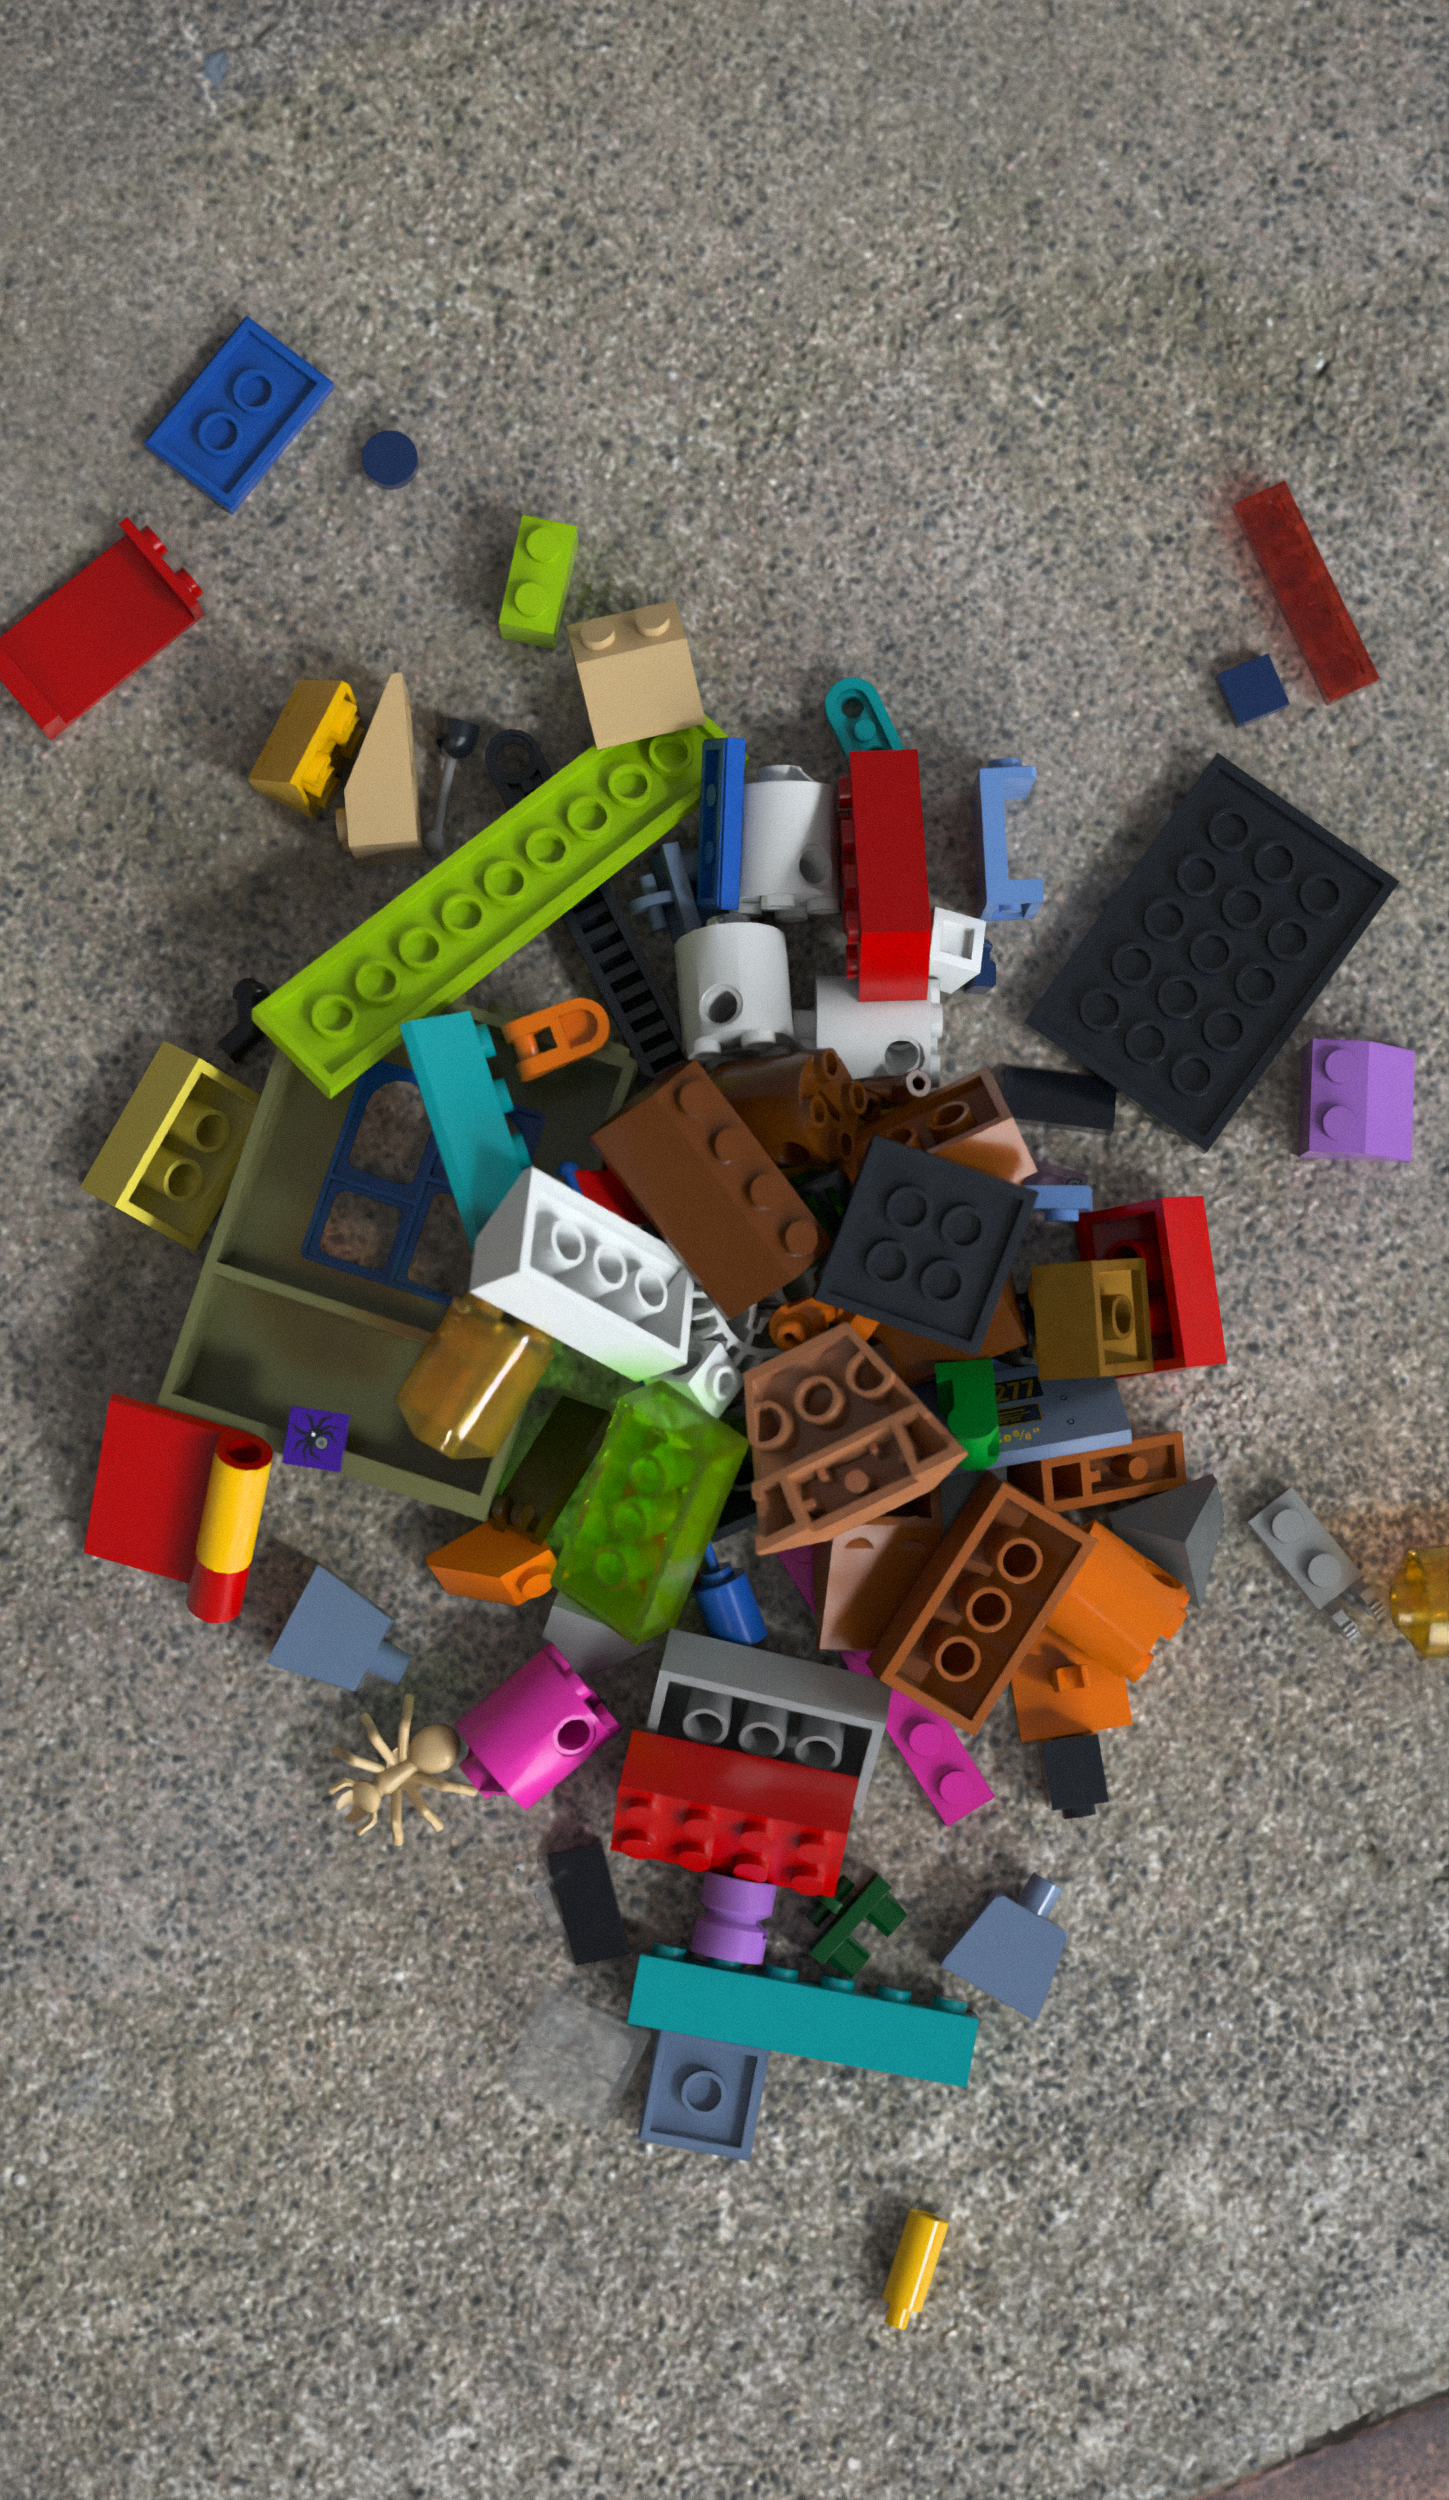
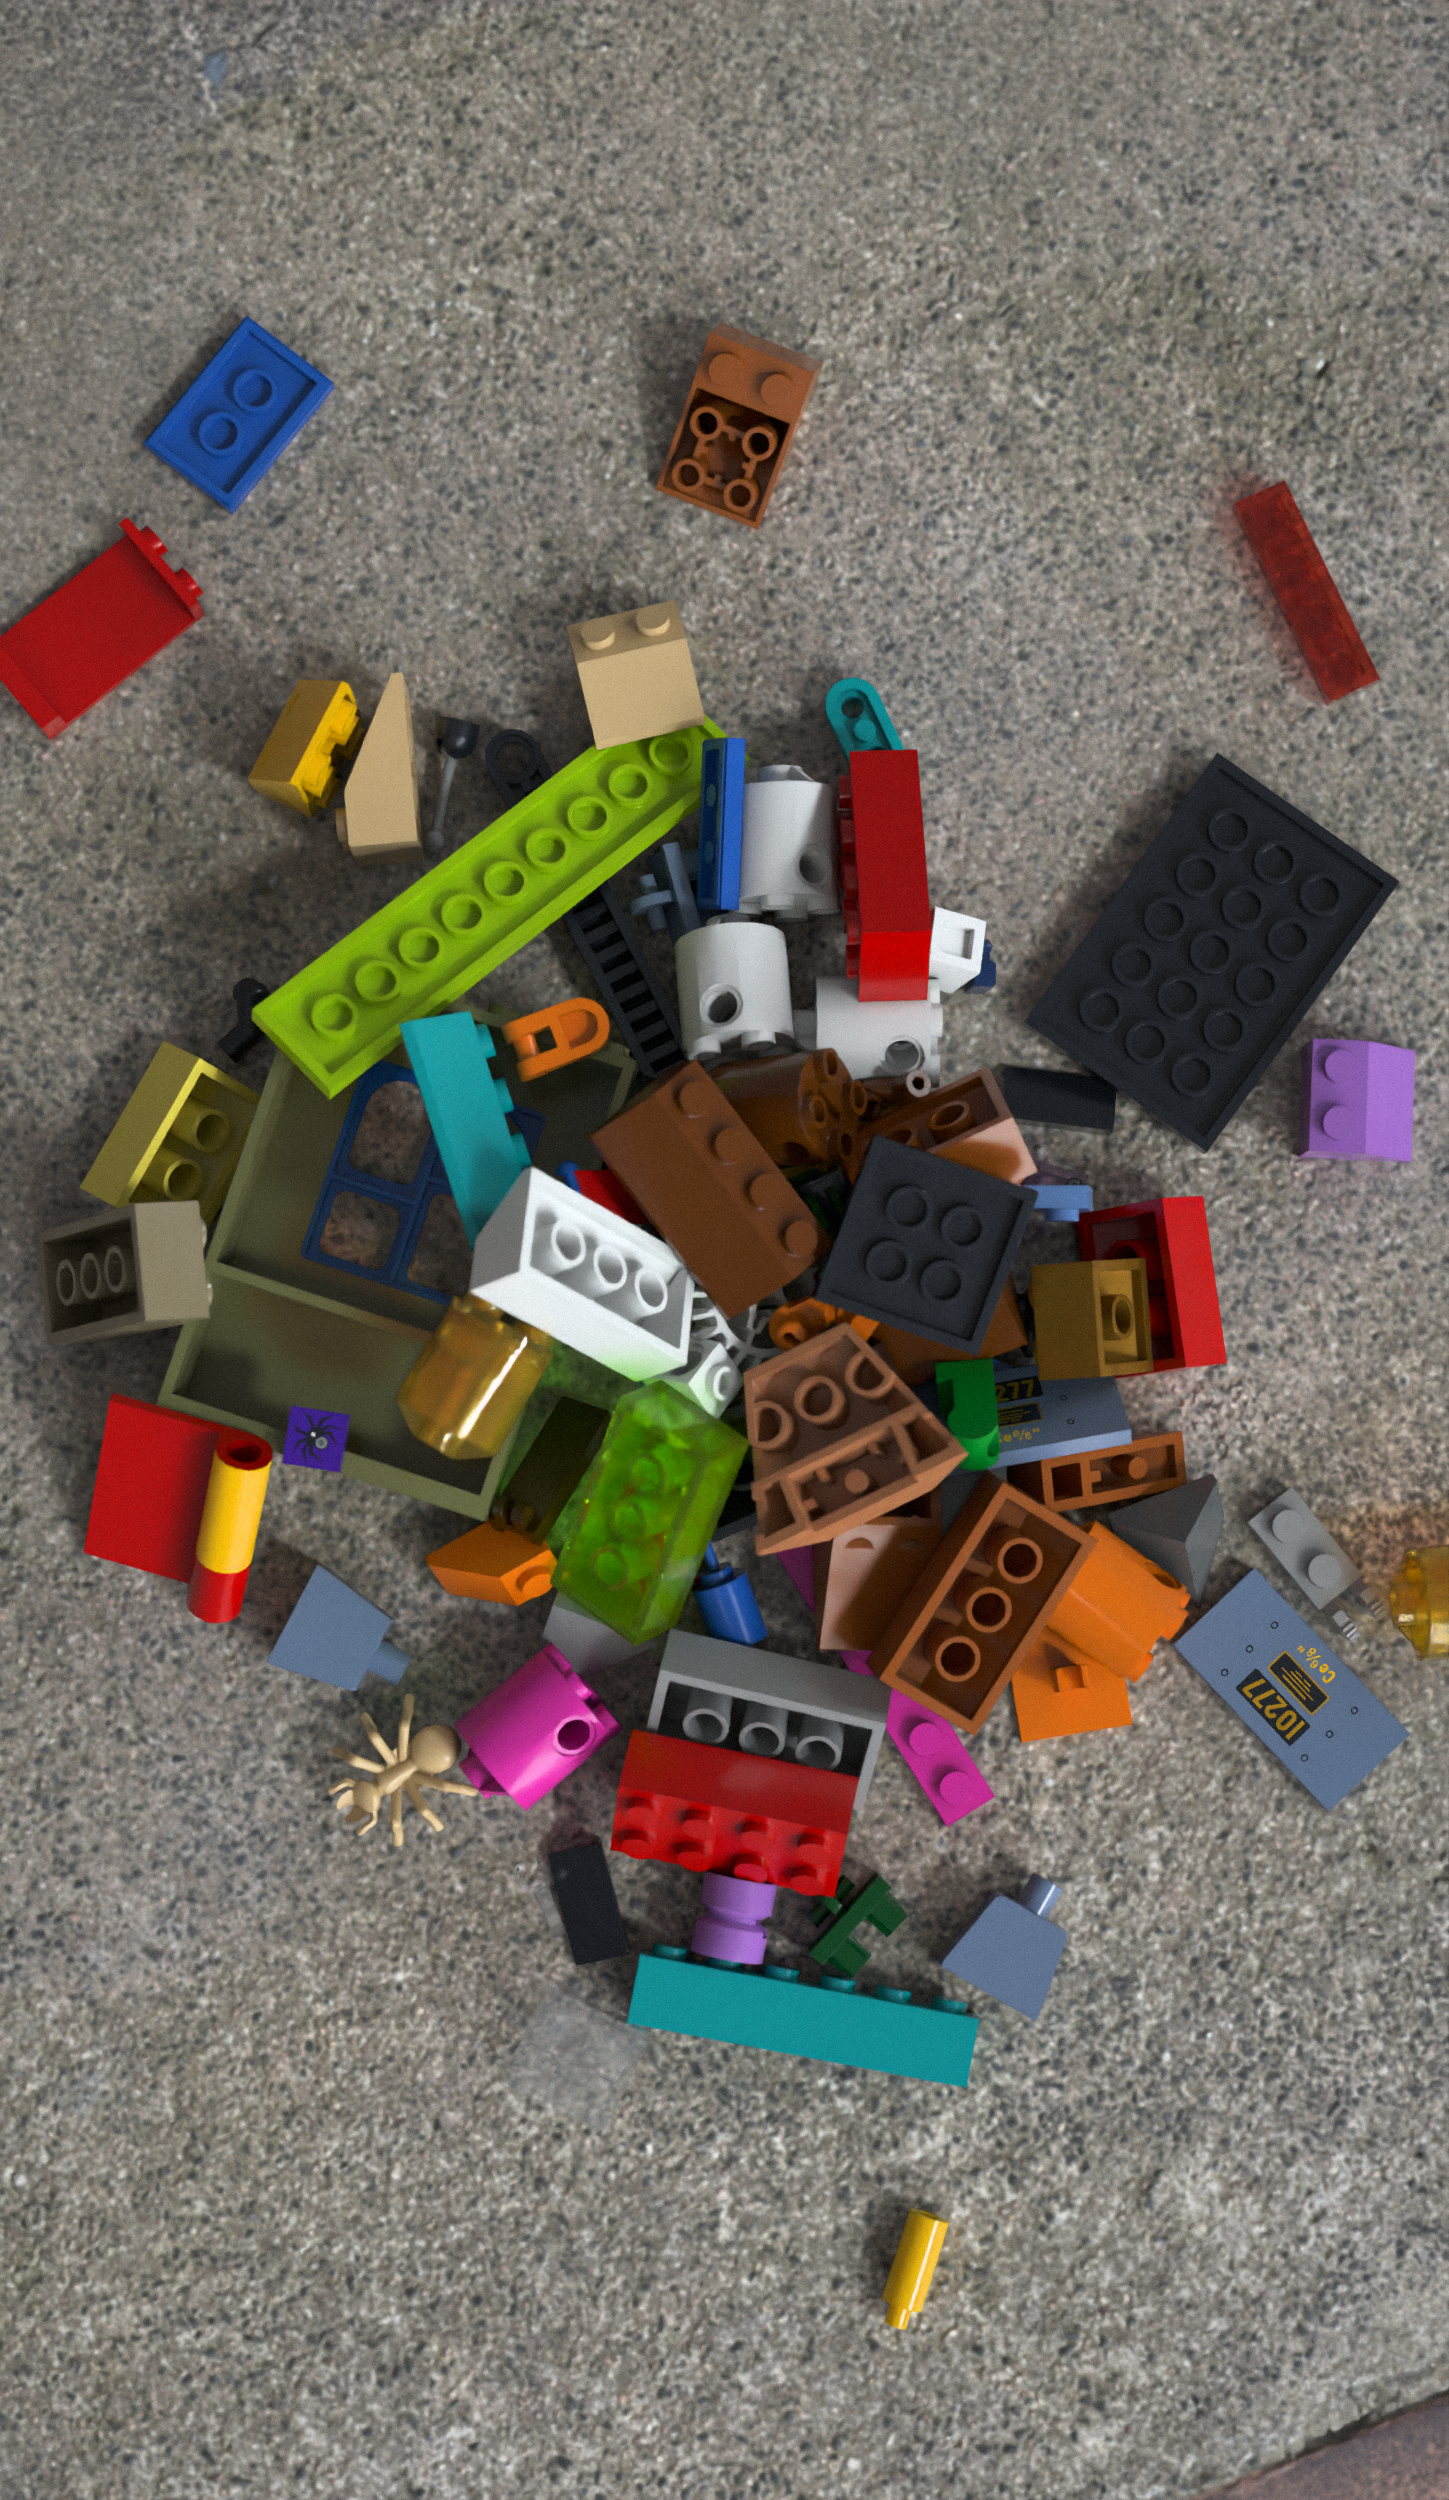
dark blue tile [362,430,419,490] -> none
lime brick [498,514,579,650] -> none
sand blue plate [637,2029,770,2162] -> none
medium blue panel [971,758,1044,921] -> none
black brick [1037,1731,1109,1819] -> none
dark blue tile [1215,654,1290,729] -> none
none -> dark tan brick [38,1201,212,1345]
none -> dark orange slope [656,323,823,530]
none -> sand blue tile [1170,1568,1410,1812]

